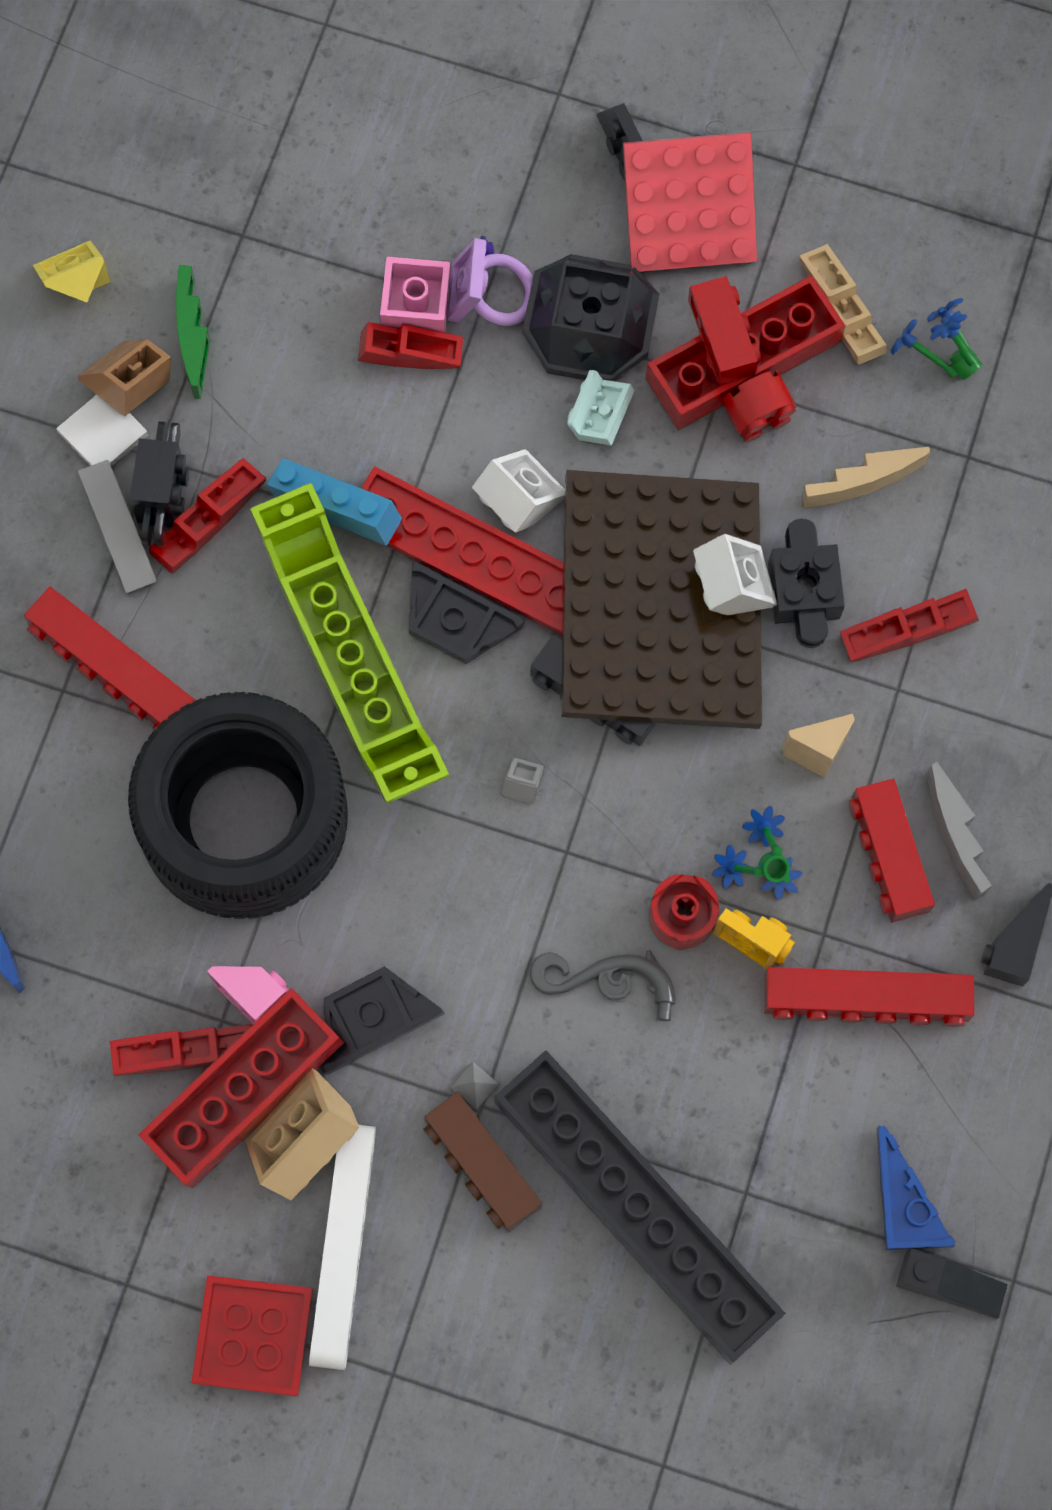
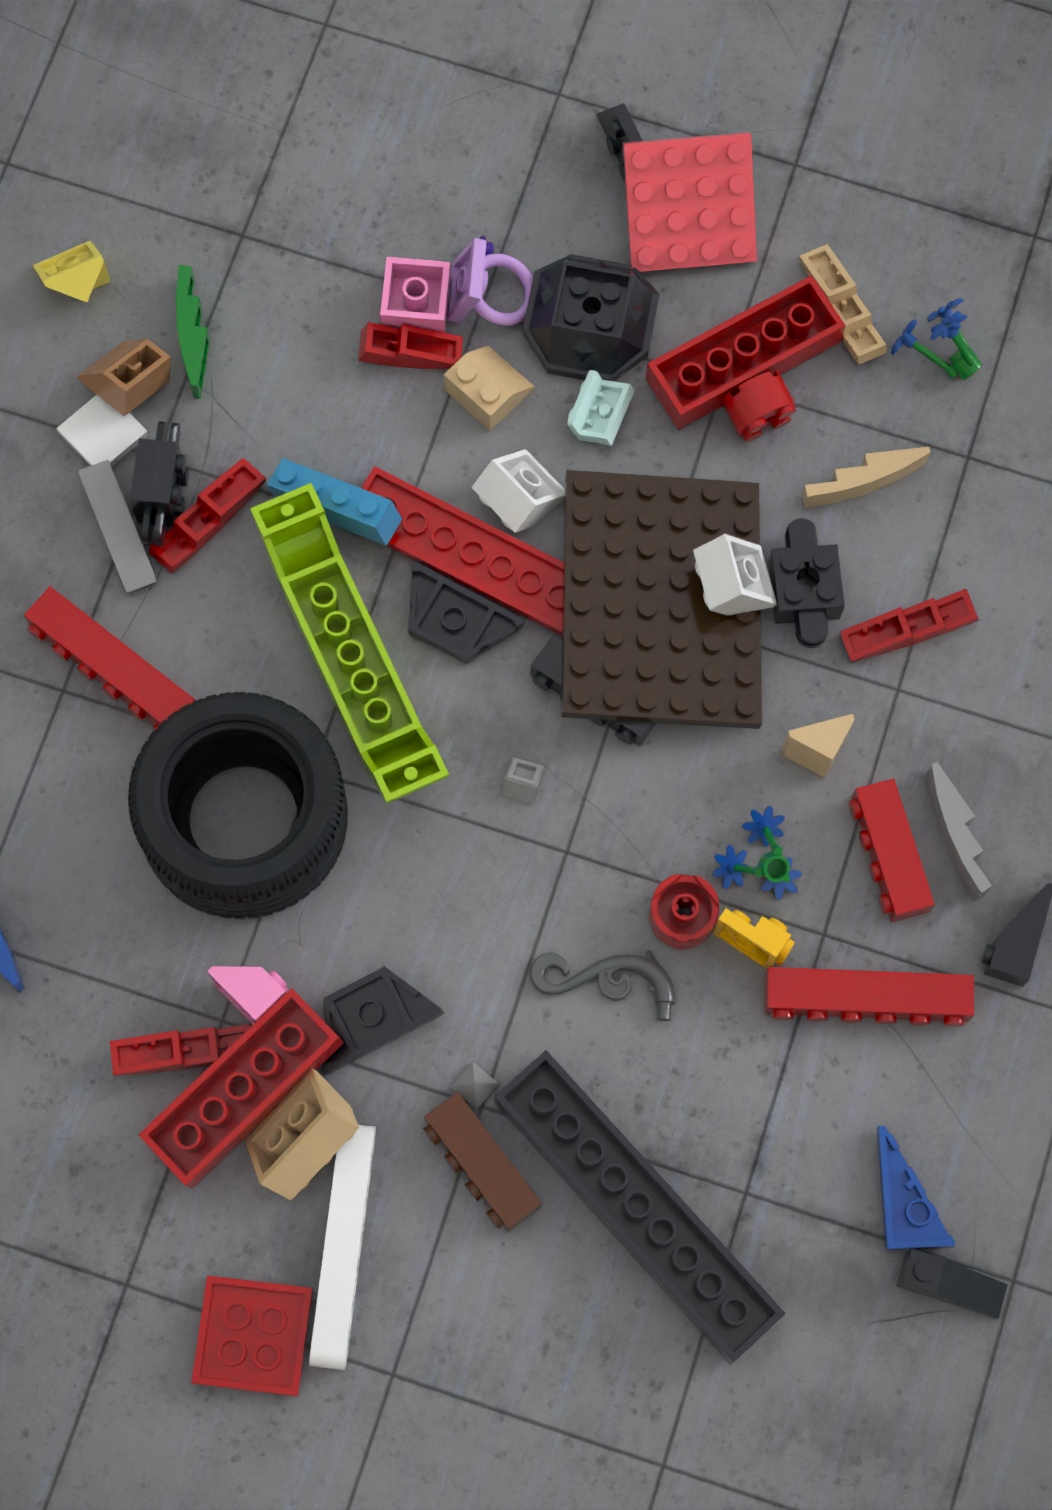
red brick [688,276,761,385] -> none
none -> tan slope [444,346,535,431]

